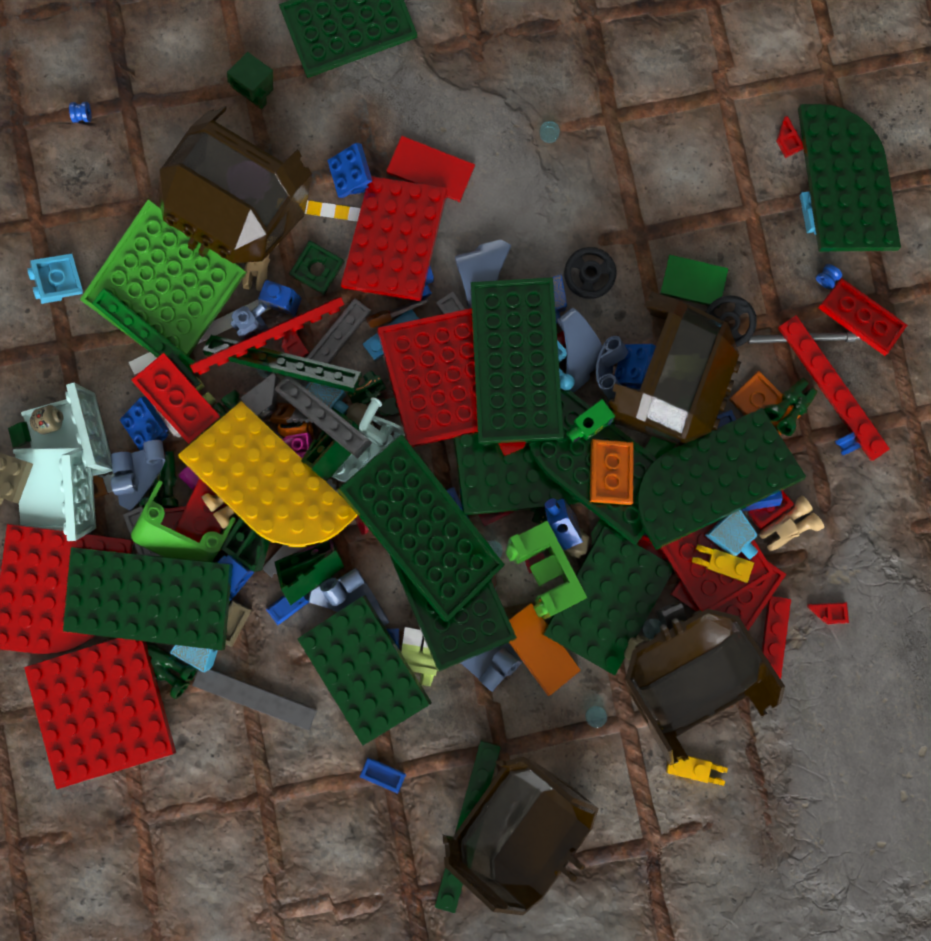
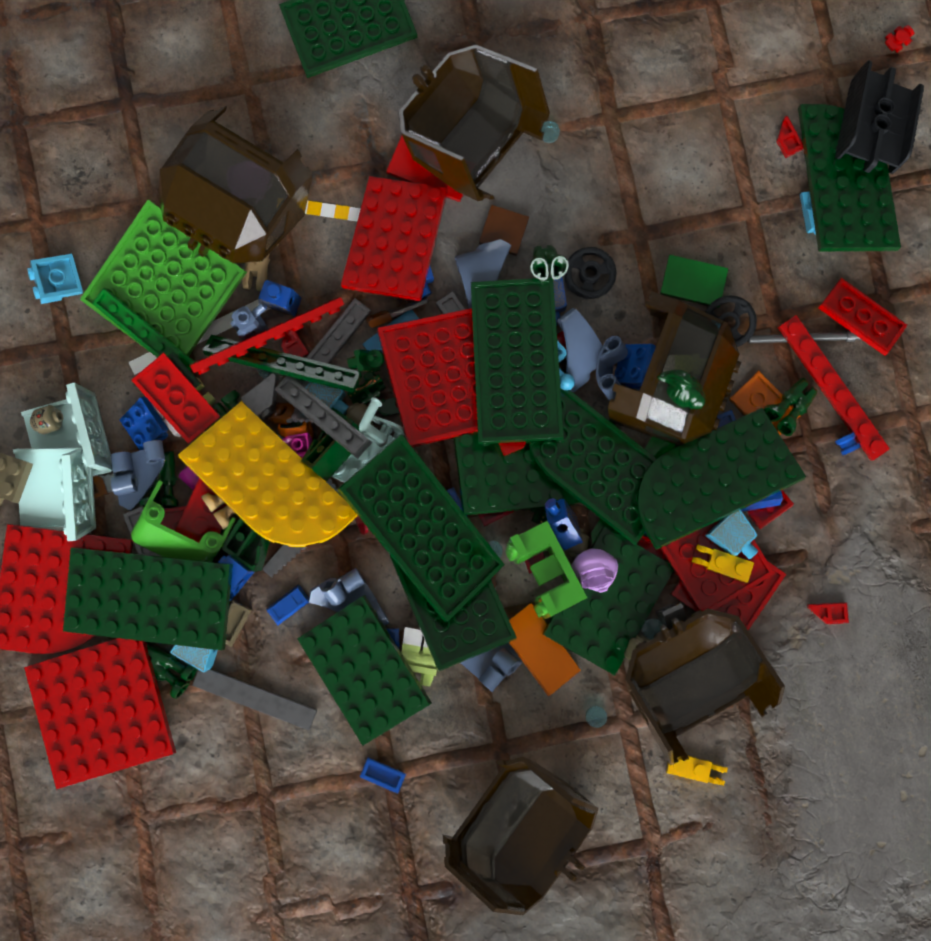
dark green tile [8,422,31,448] -> none
blue wheel [69,102,92,123] -> none
dark green plate [227,52,273,109] -> none
dark green wedge [274,538,344,606] -> none
dark green piece [289,240,345,295] -> none
blue plate [327,143,372,198] -> none
dark green plate [435,740,501,913] -> none
green torso [566,399,615,443] -> none
orange tile [590,439,634,505] -> none
tan piece [759,495,824,551] -> none
red plate [761,596,791,679] -> none
blue wheel [816,264,843,289] -> none
none -> dark green hips [347,349,384,372]
none -> dark brown windscreen [399,45,550,201]
none -> reddish brown tile [479,205,529,256]
none -> dark green piece [530,245,569,281]
none -> lavender helmet [571,549,618,593]
none -> dark green hair [657,369,706,409]
none -> black piece [835,60,924,174]
none -> red piece [885,25,915,53]

